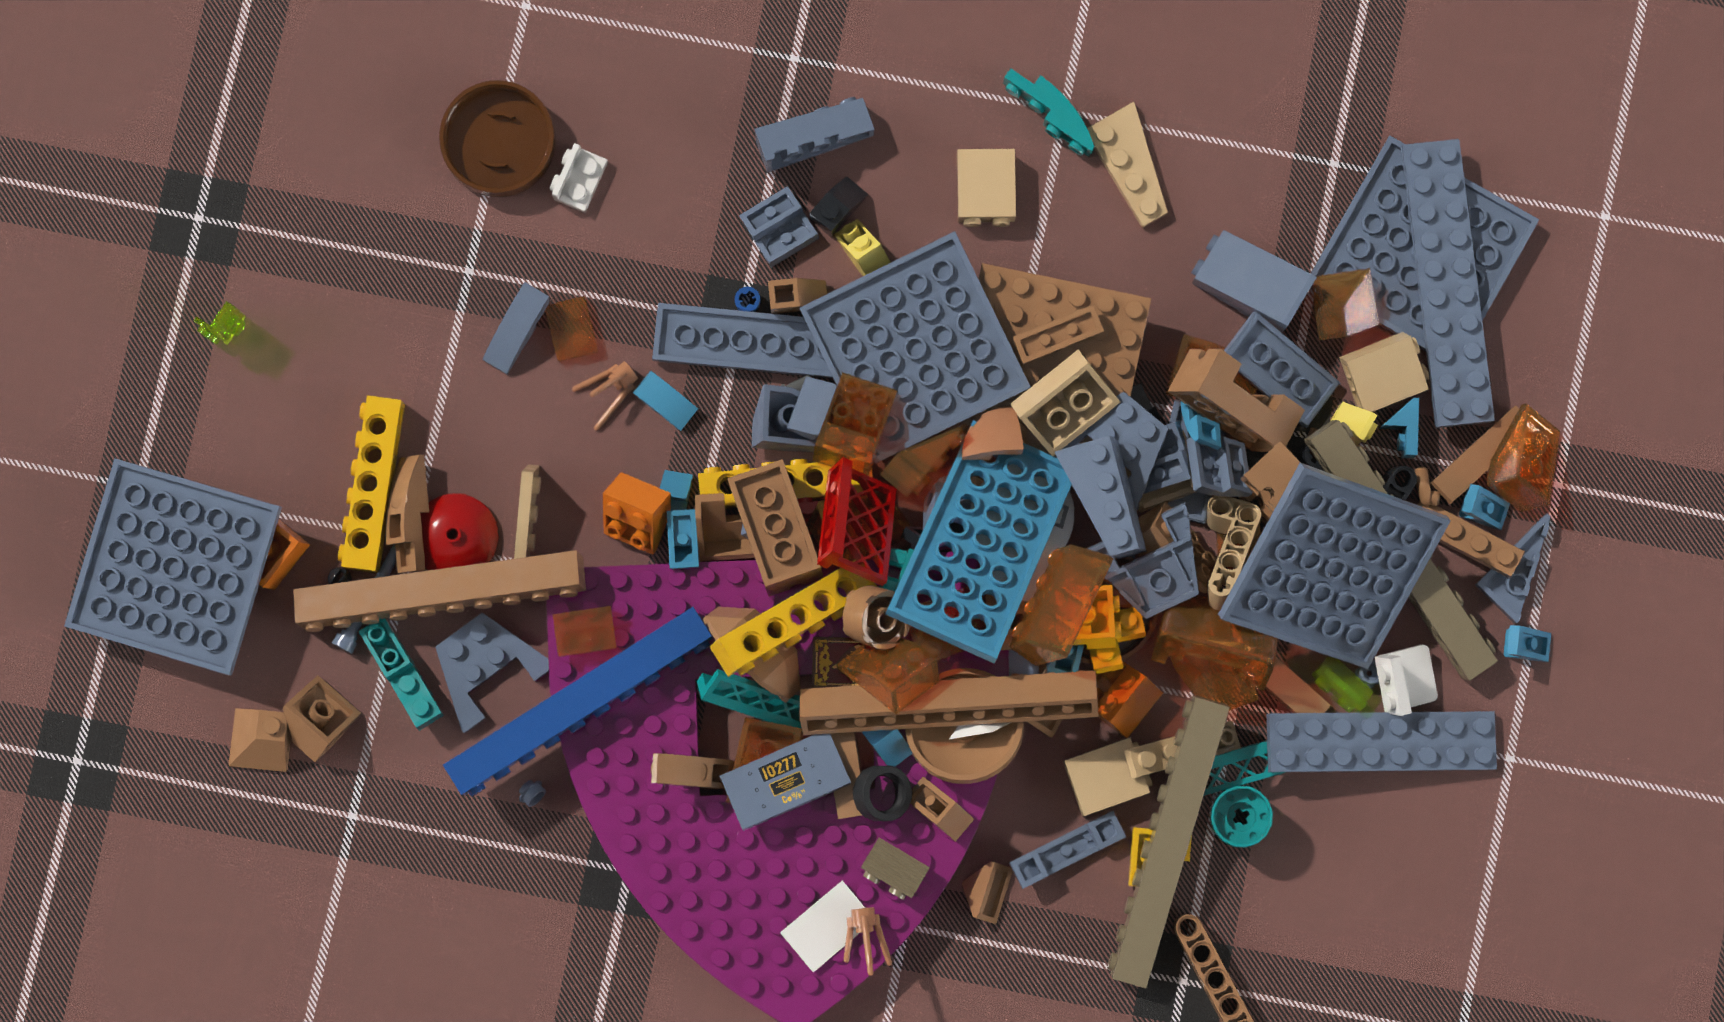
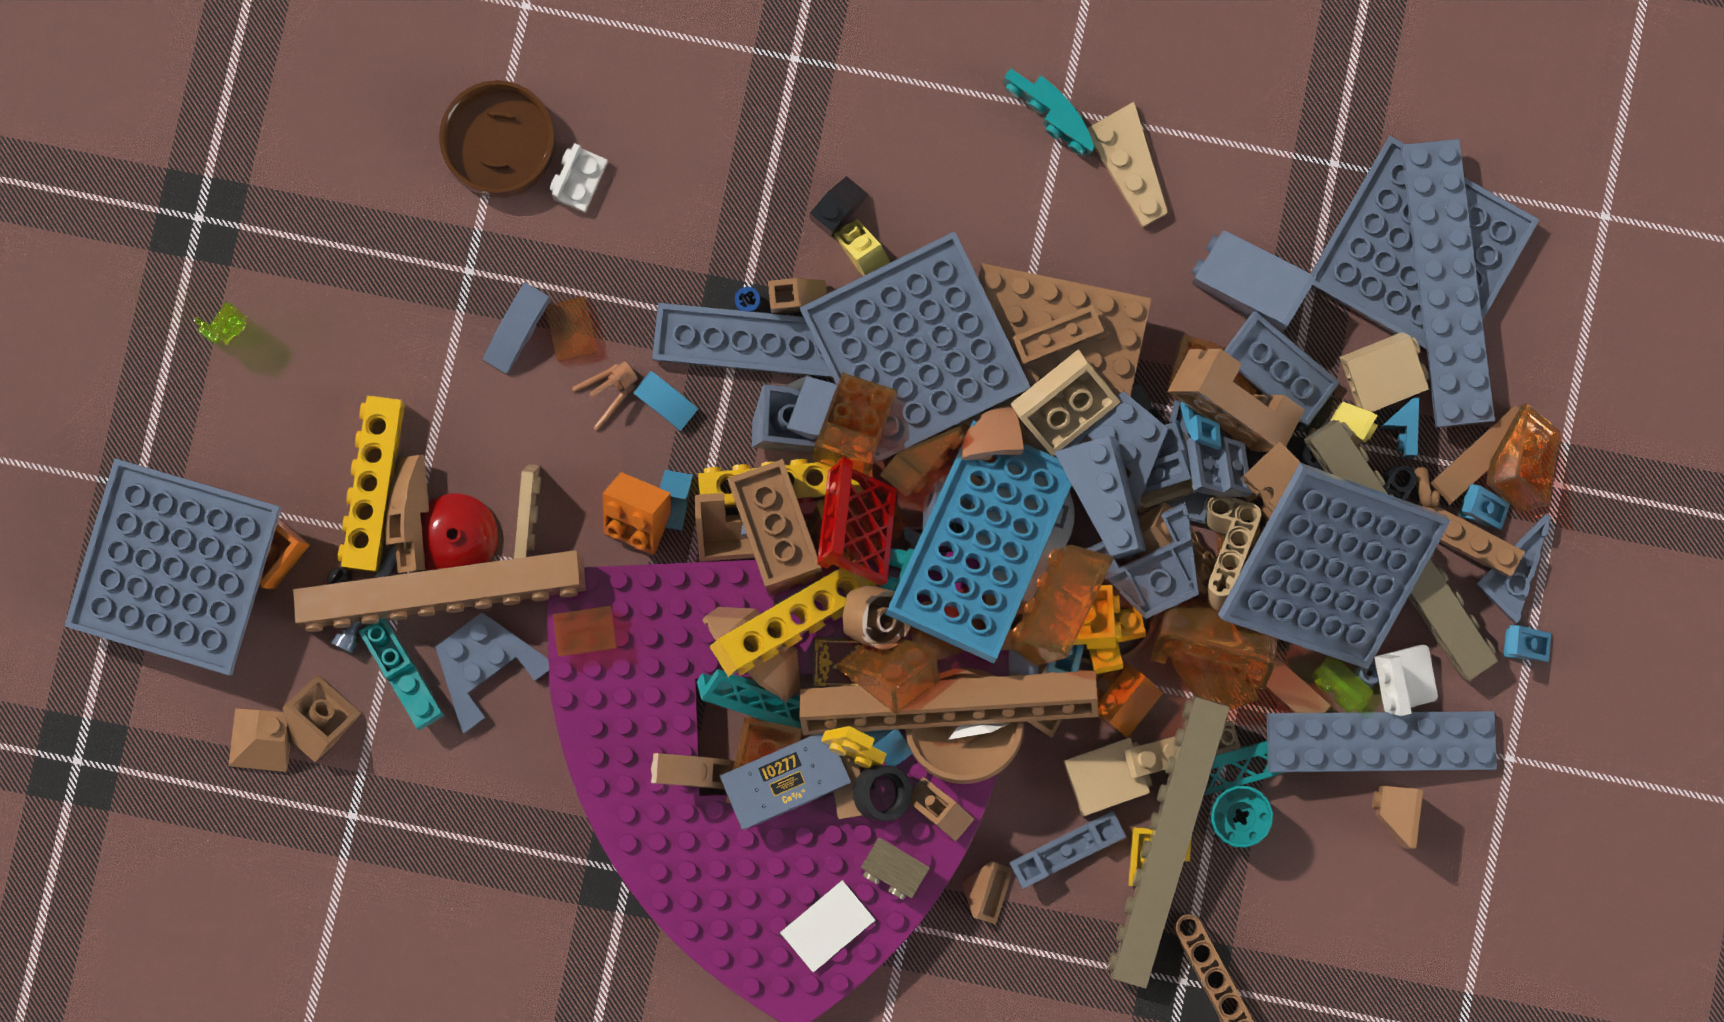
blue brick [443,607,713,797] -> none
sand blue plate [519,780,546,807] -> none
dark azure slope [667,509,699,569] -> none
sand blue slope [739,186,820,268] -> none
sand blue wedge [754,97,874,173] -> none
nougat plant [844,907,892,976] -> none
tan panel [957,149,1016,227] -> none
clear orange slope [1313,268,1380,340] -> none
none -> yellow plate [821,726,887,769]
none -> medium nougat slope [1372,786,1423,849]

